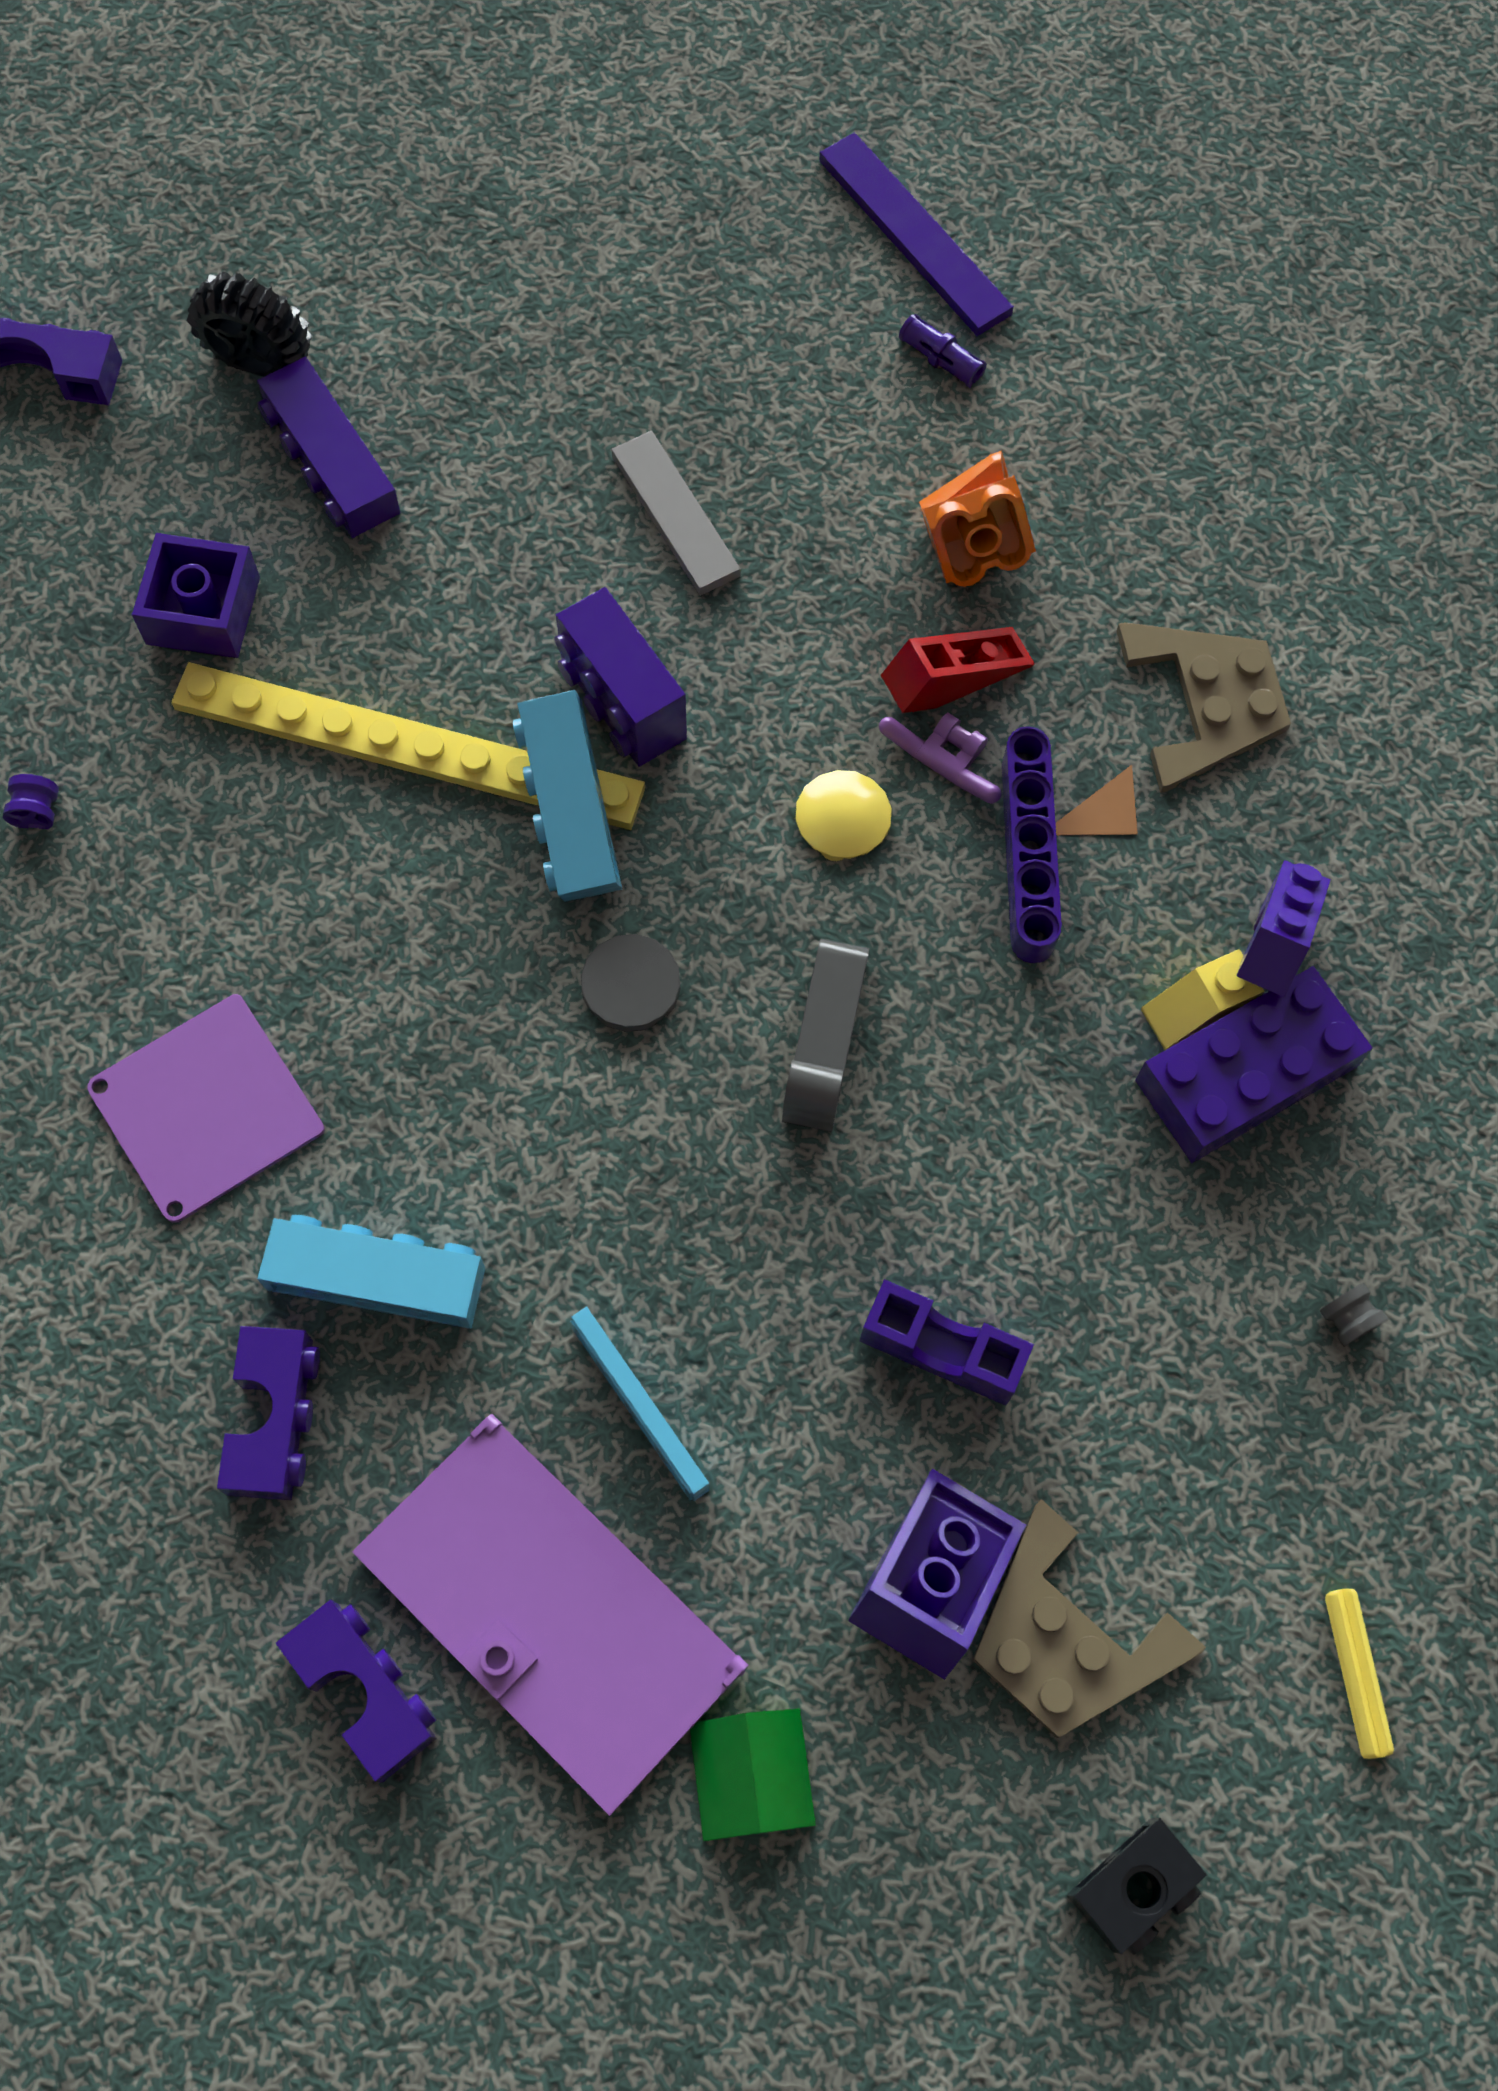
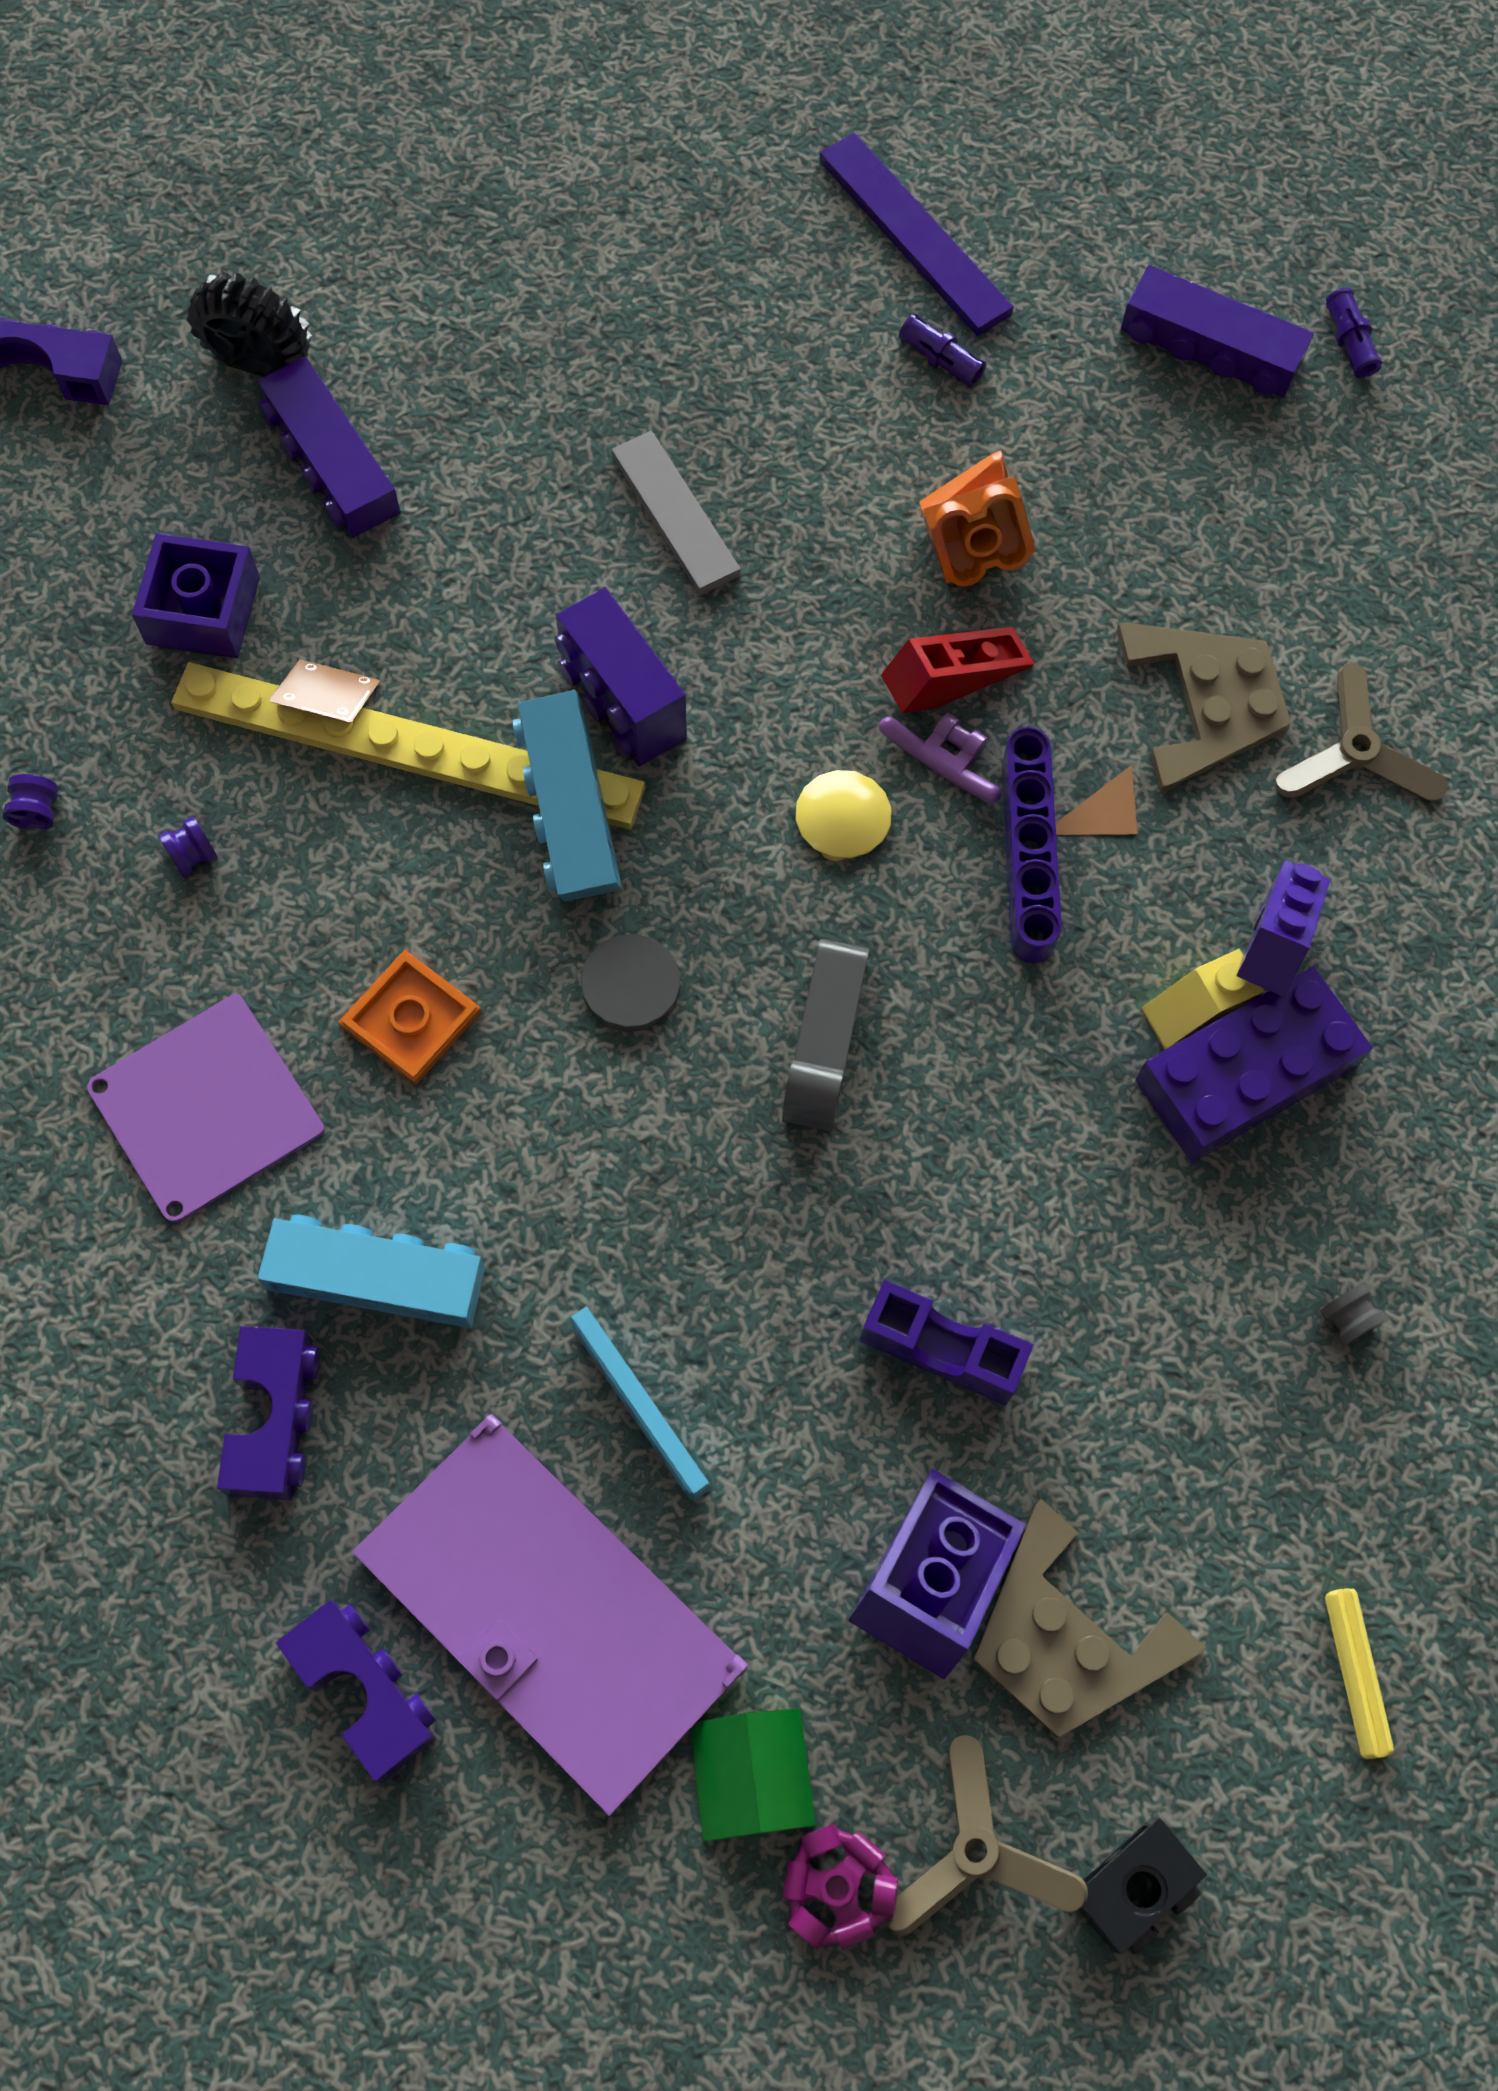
none -> dark purple wheel [157,816,218,878]
none -> sticker [269,659,380,723]
none -> orange tile [338,949,482,1086]
none -> magenta piece [782,1824,899,1950]
none -> dark tan piece [885,1735,1088,1935]
none -> dark purple brick [1120,264,1314,398]
none -> dark tan piece [1276,662,1448,802]
none -> dark purple pin [1325,287,1382,378]

